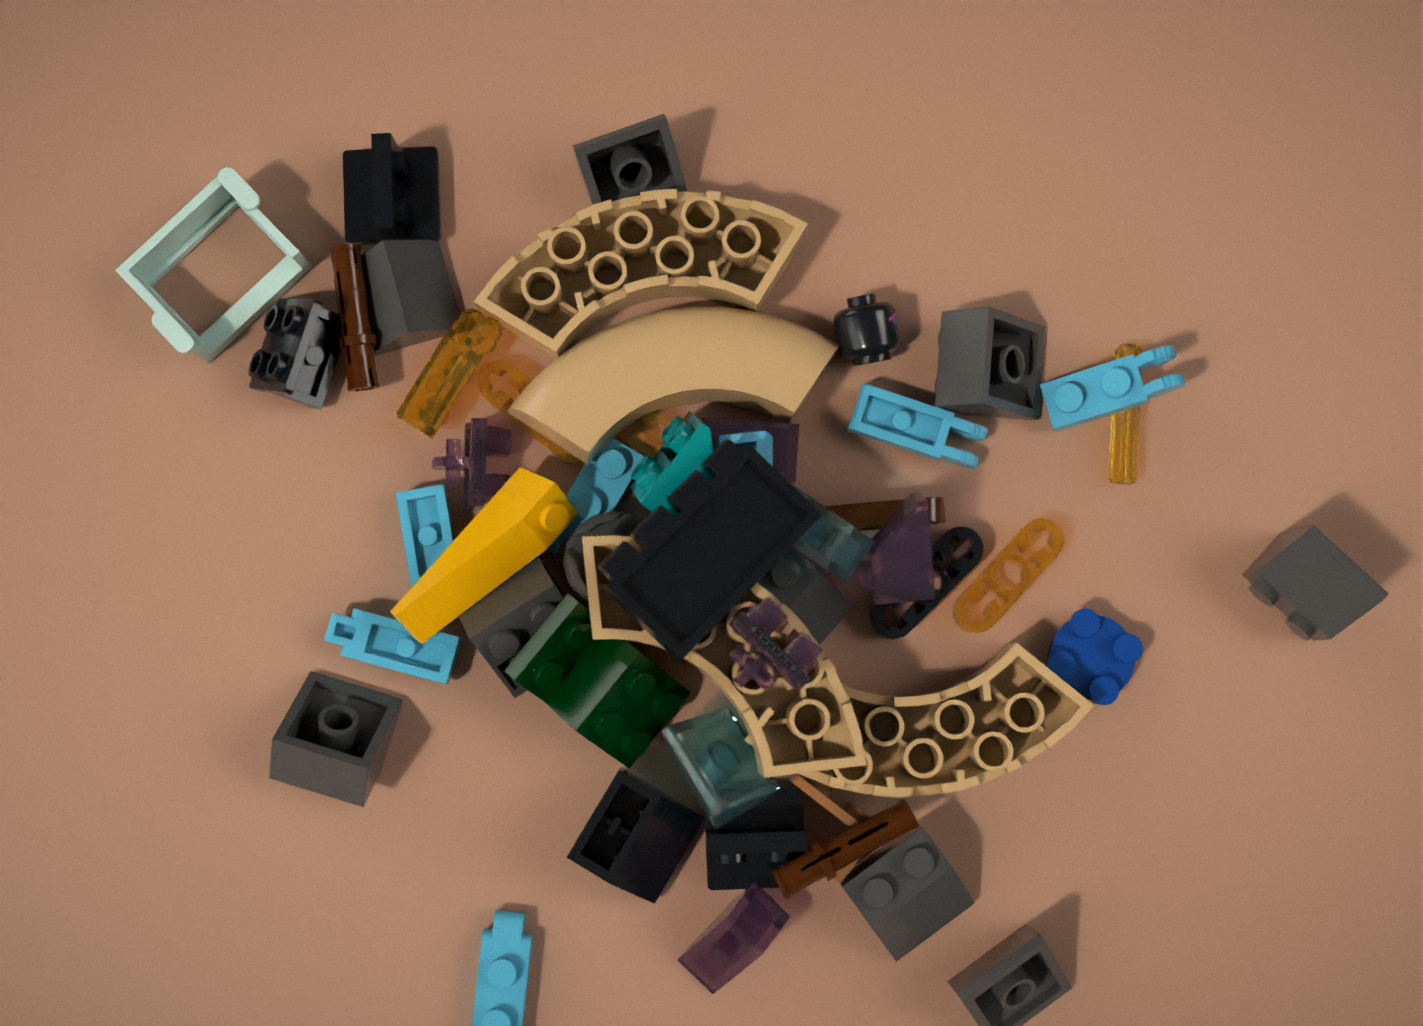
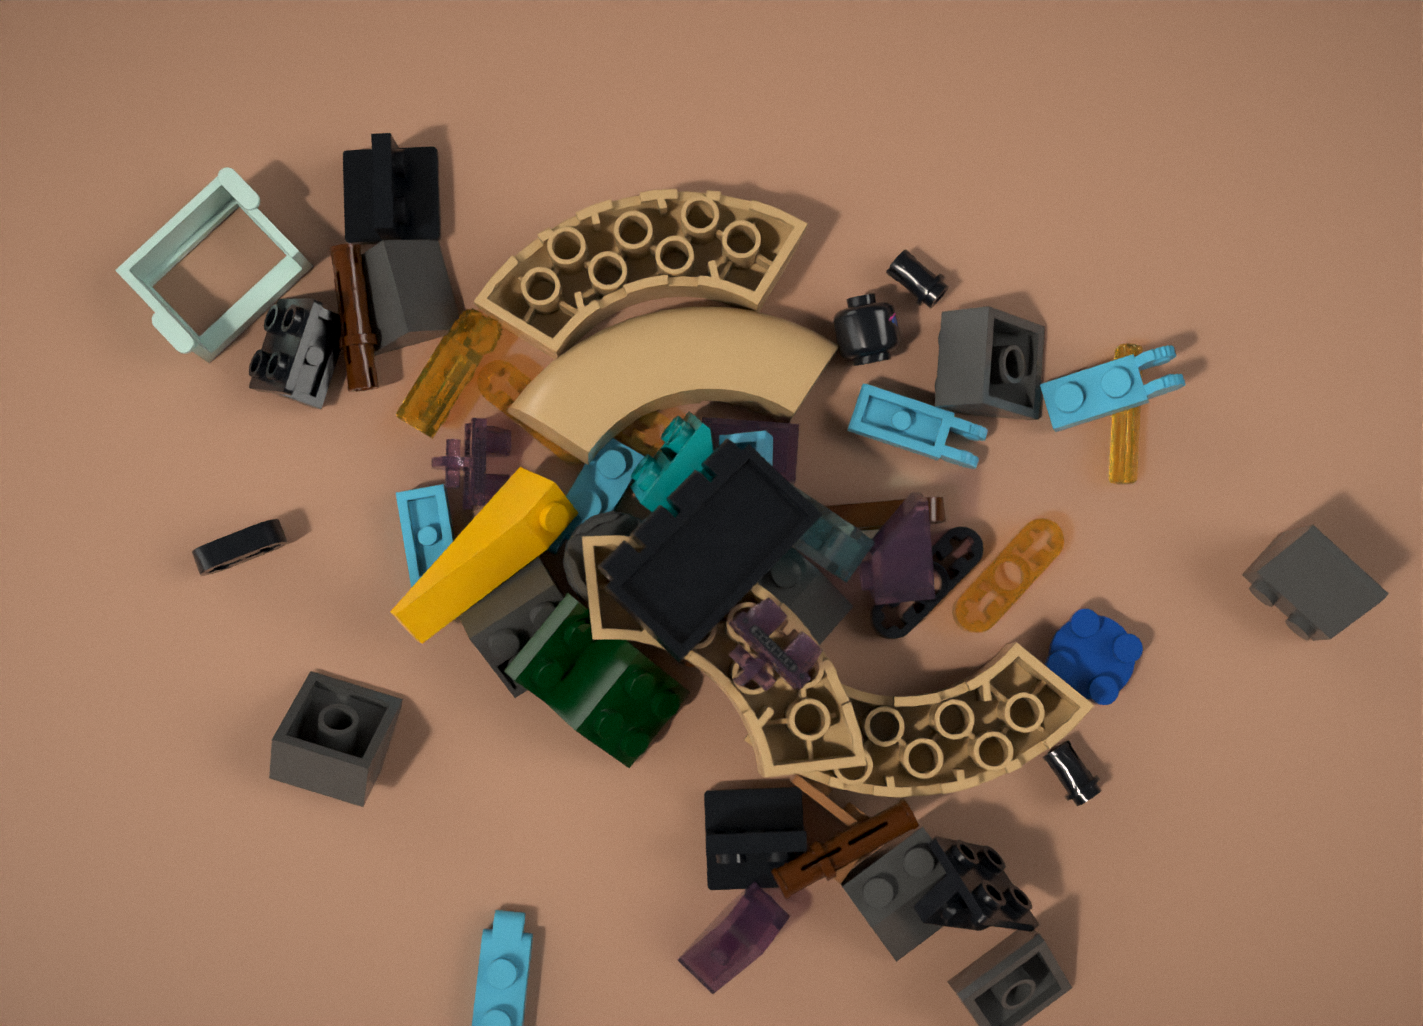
medium azure hinge [324,608,462,684] -> none
black slope [566,767,705,904] -> none
dark grey slope [573,114,687,205] -> none
clear light blue slope [662,707,781,830] -> none
none -> black beam [192,519,288,576]
none -> black pin [886,249,949,309]
none -> black bracket [913,836,1039,932]
none -> black pin [1042,740,1102,806]

